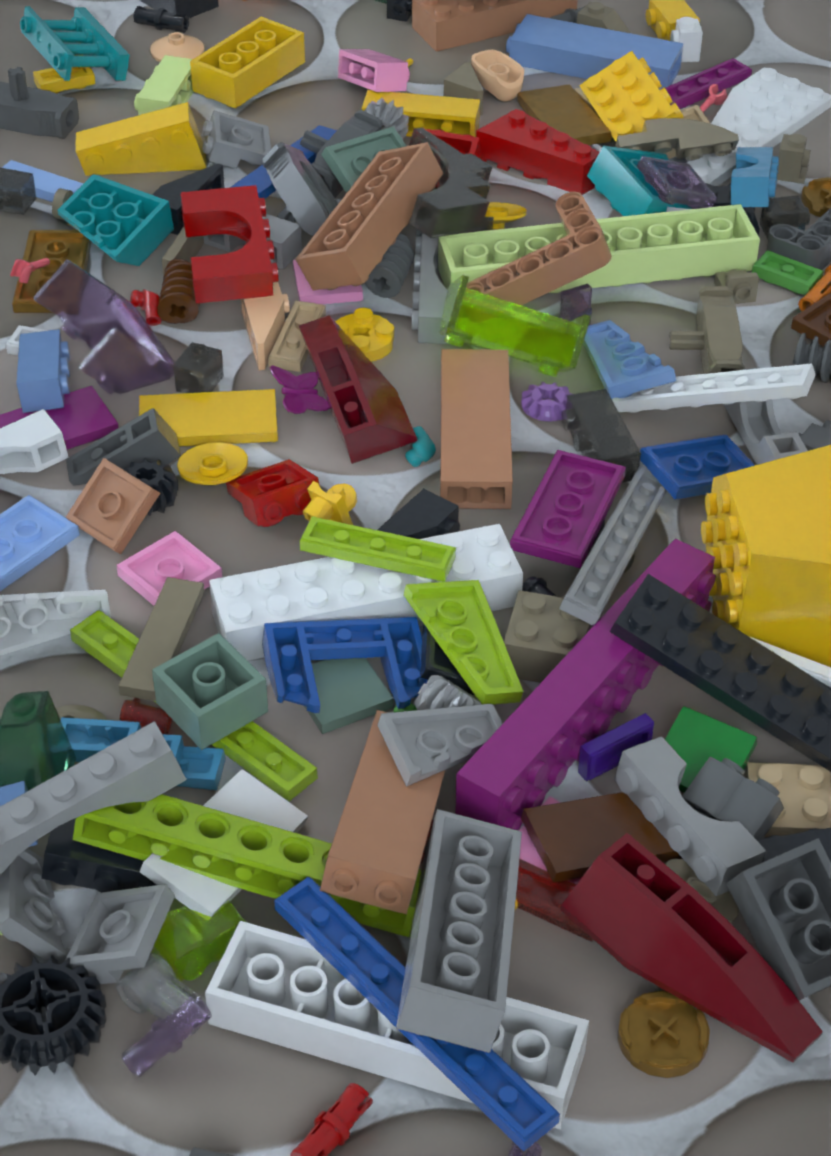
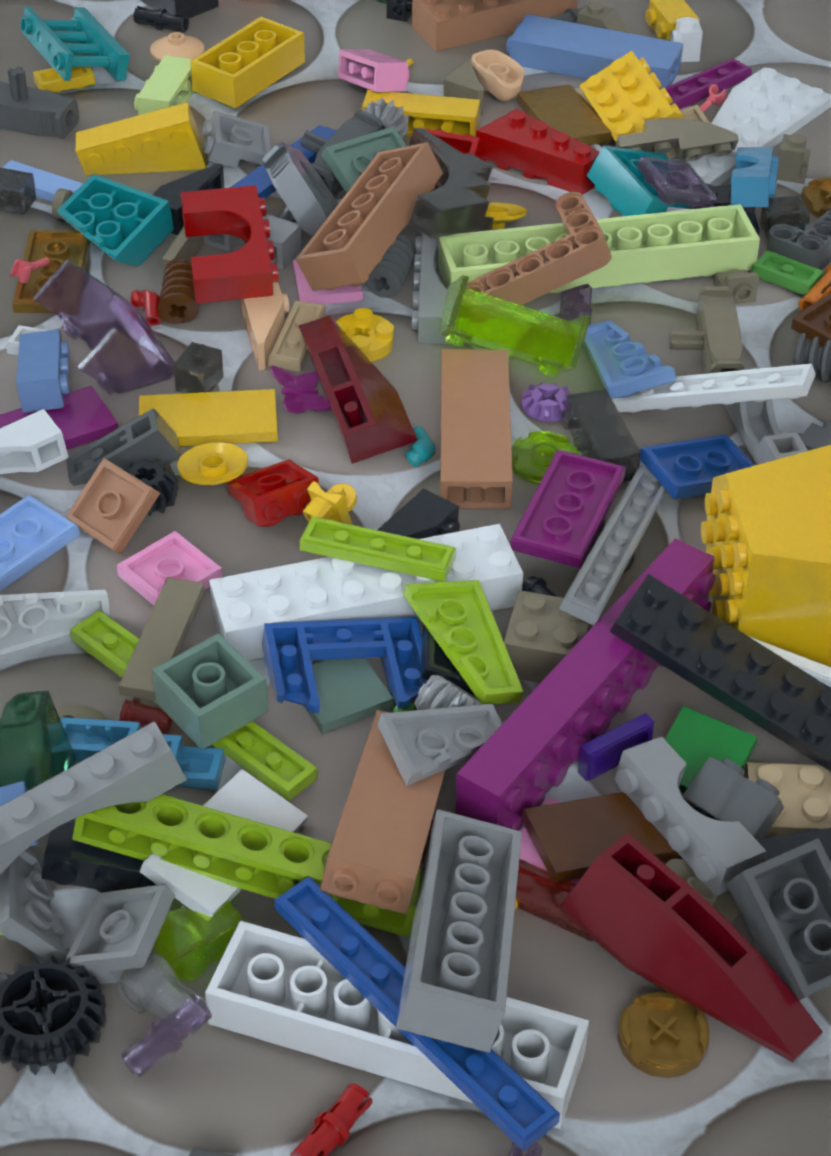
none -> clear neon green tile [511,431,579,485]

